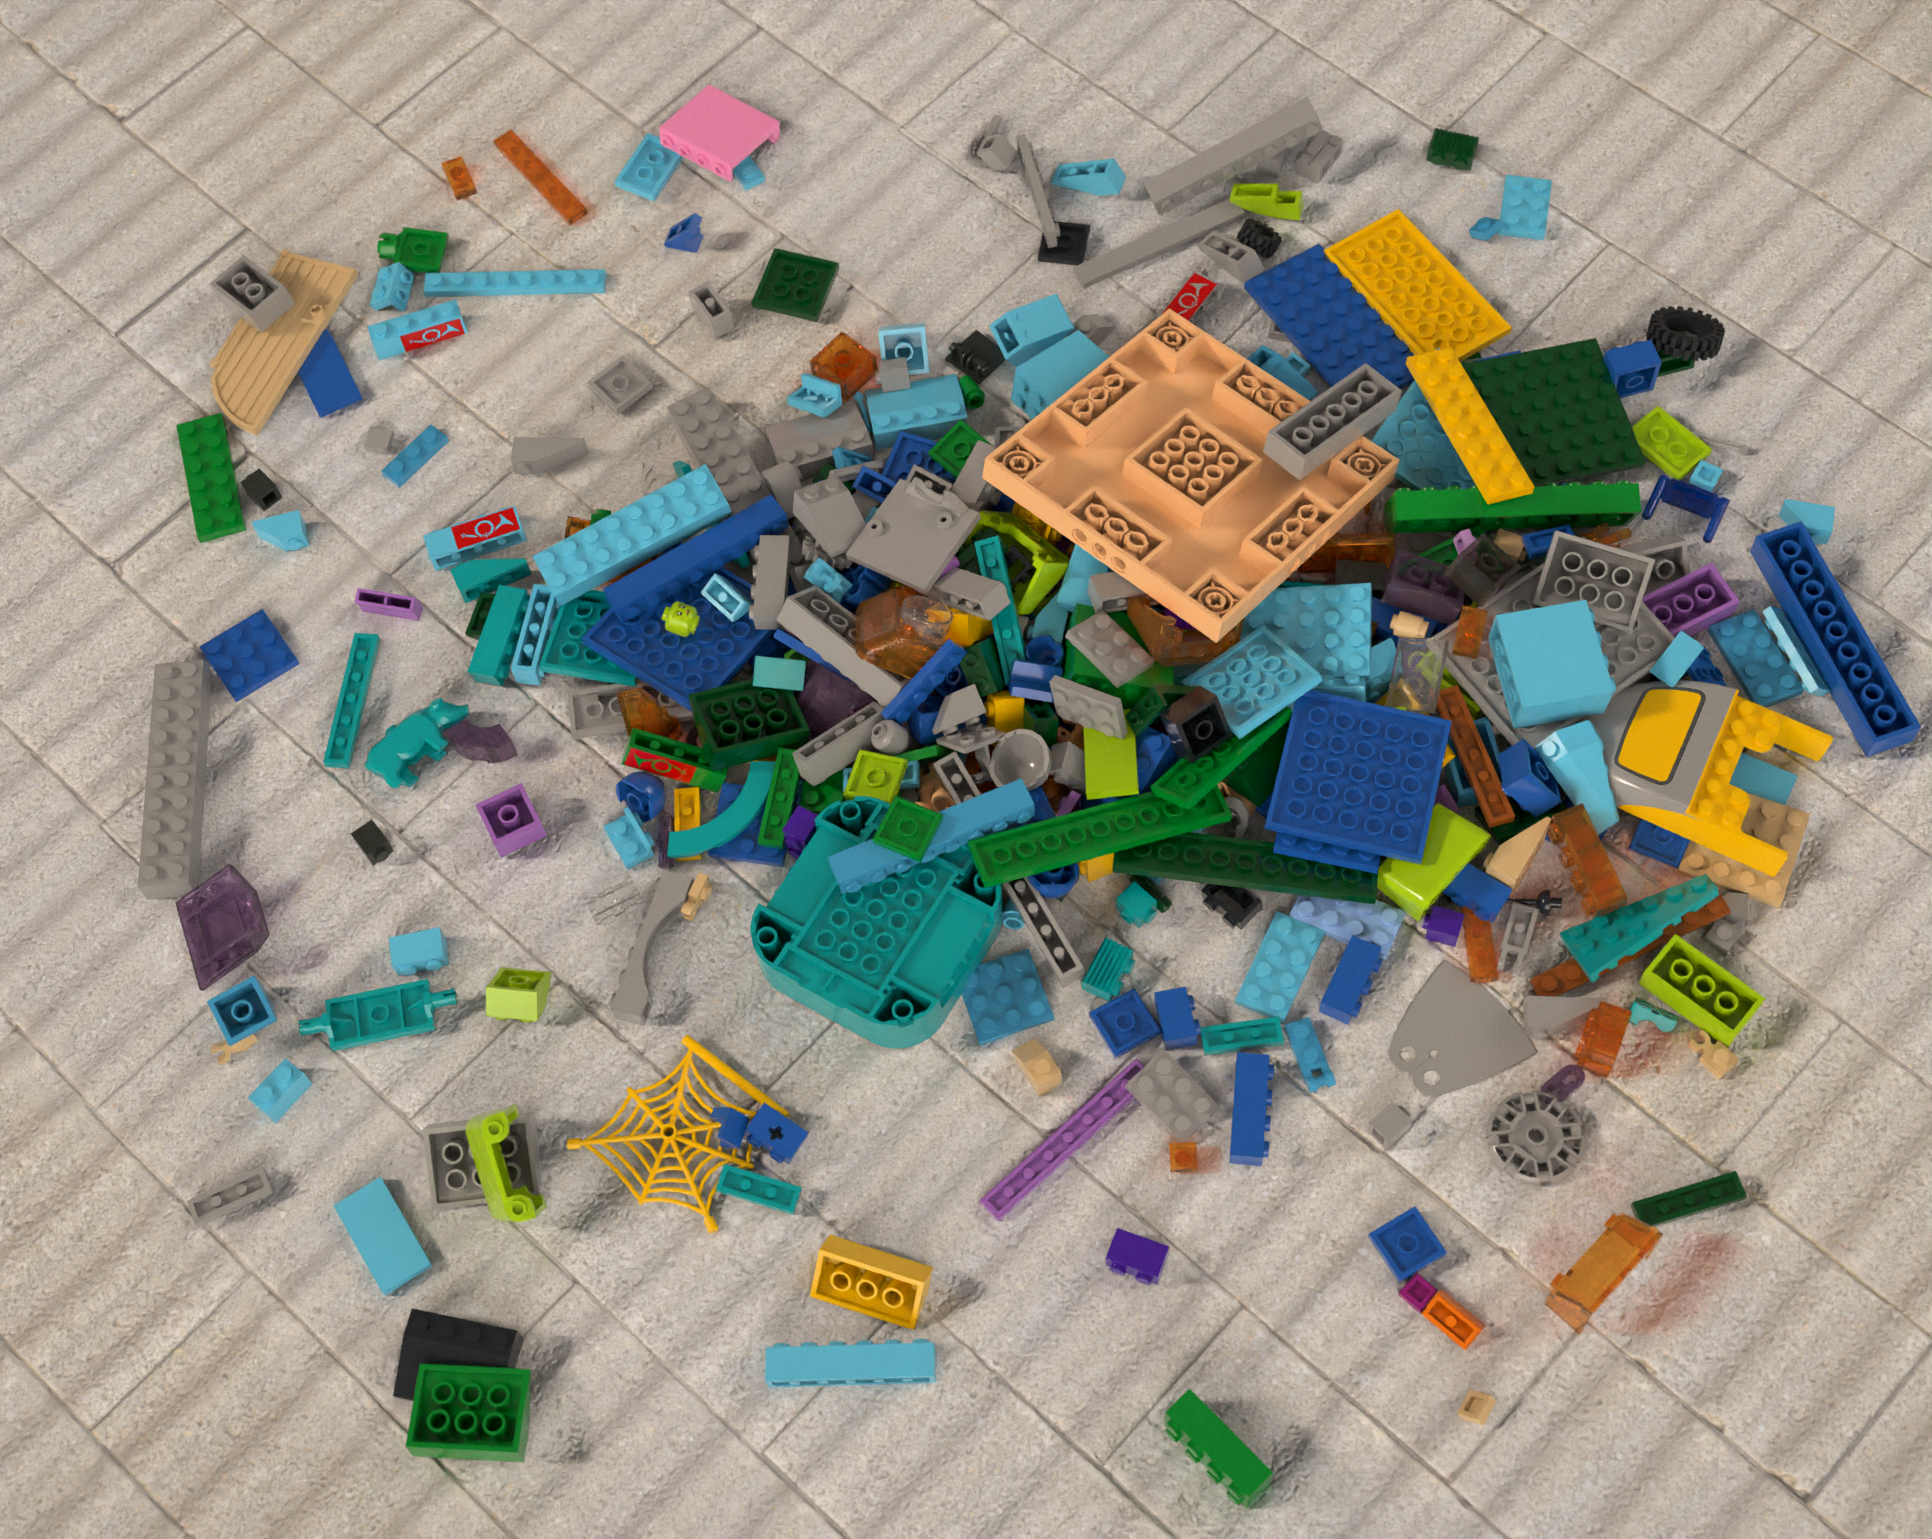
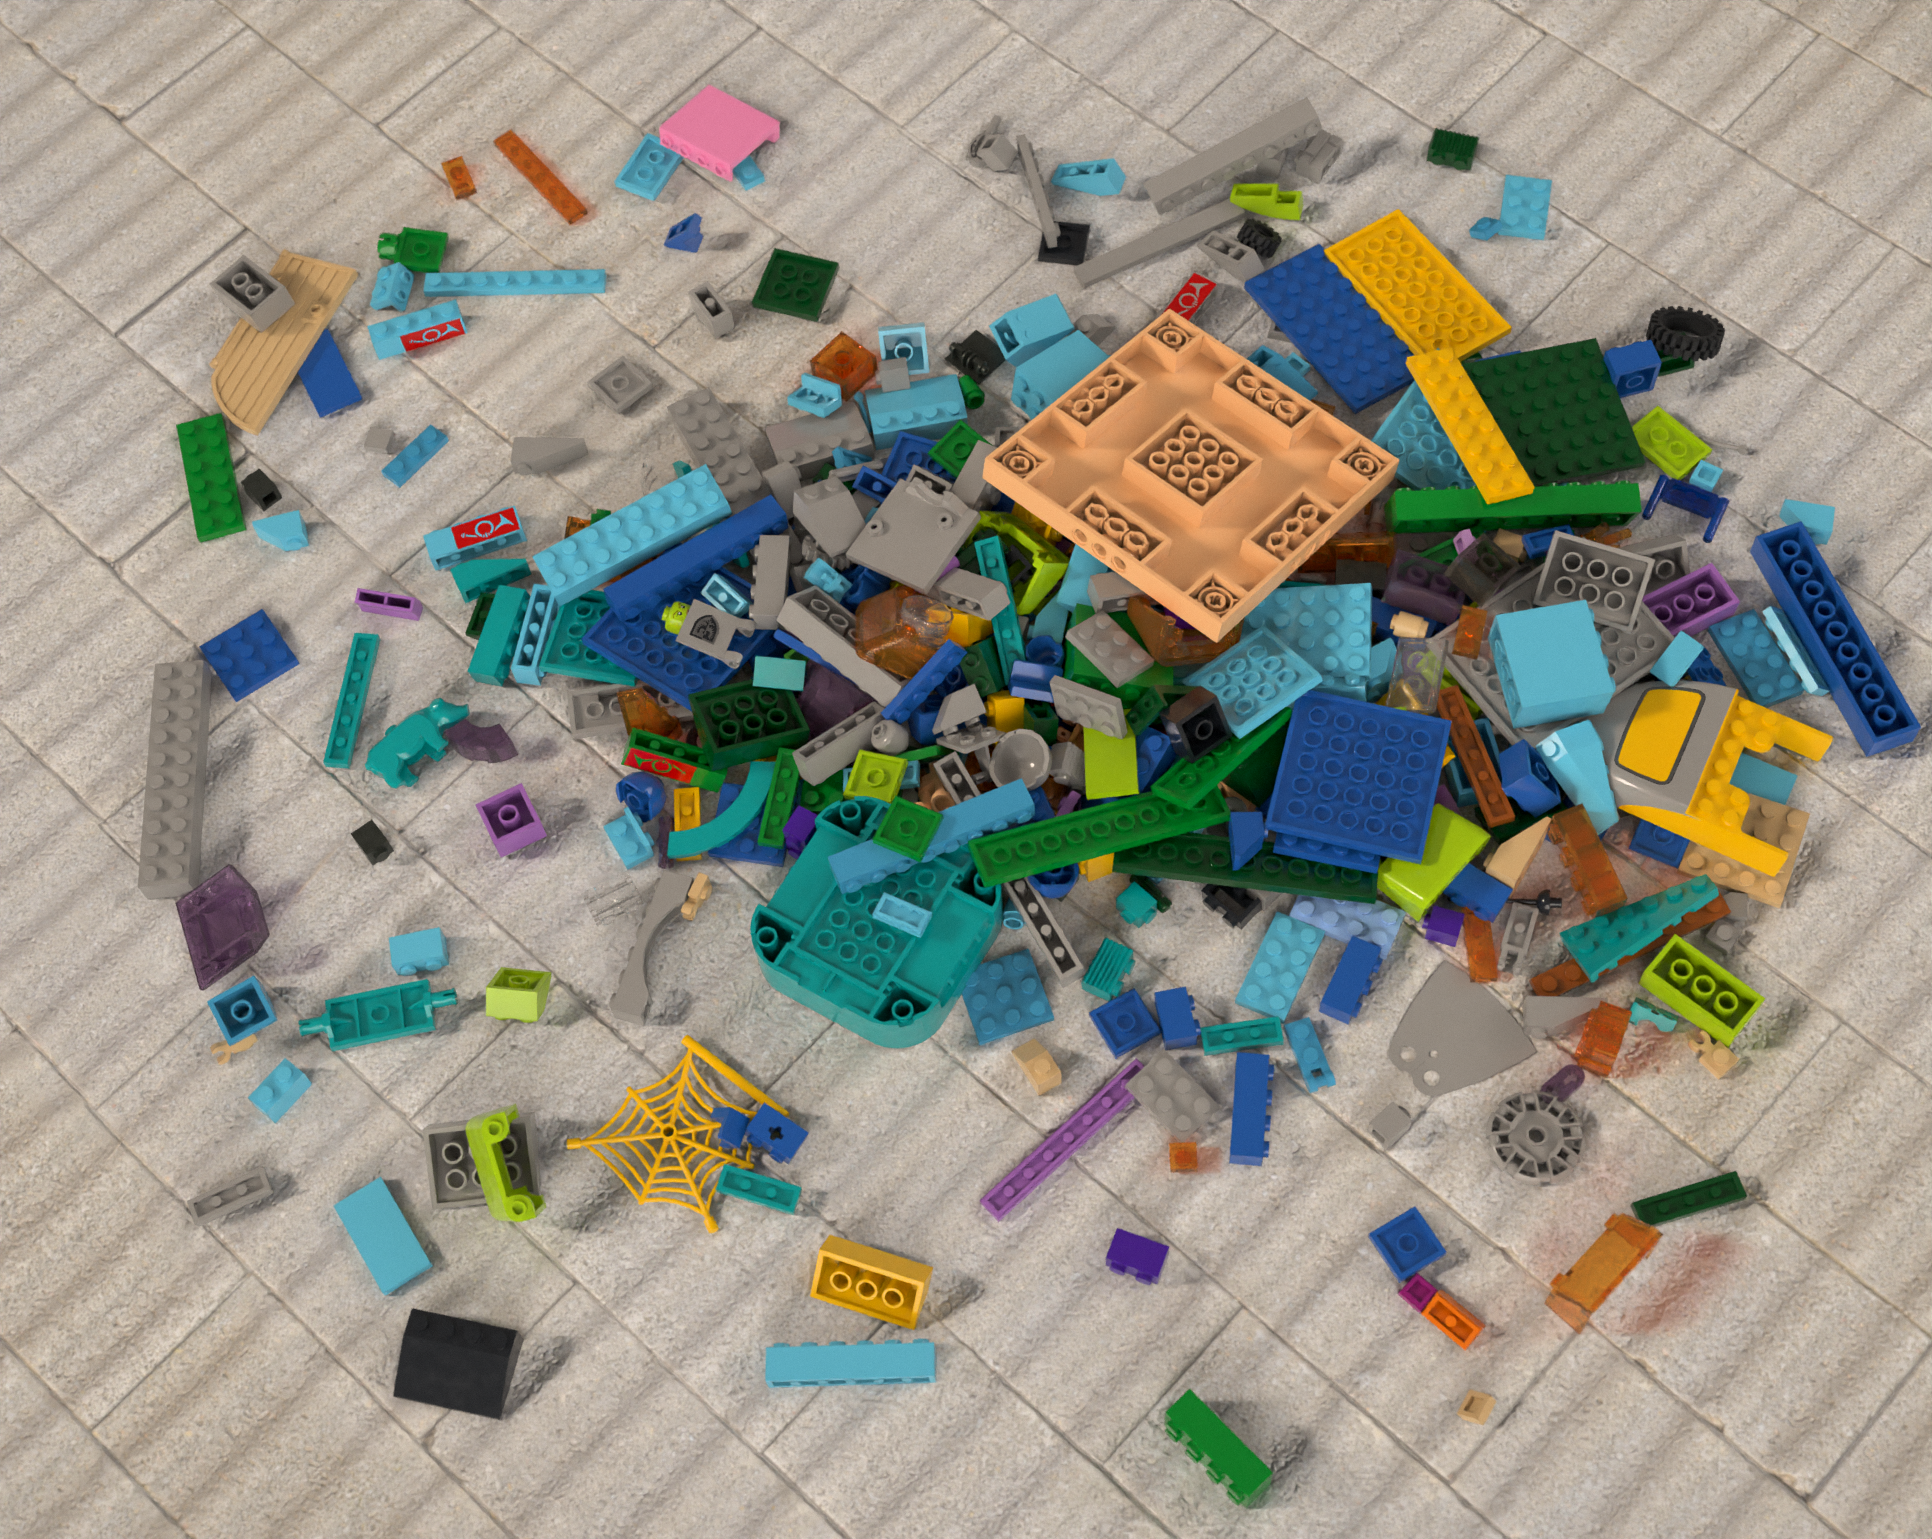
green slope [405,1364,531,1462] -> none
light grey brick [1263,363,1402,480] -> none
none -> light grey flag [676,599,756,669]
none -> medium azure plate [872,892,932,938]
none -> blue slope [1228,812,1268,870]

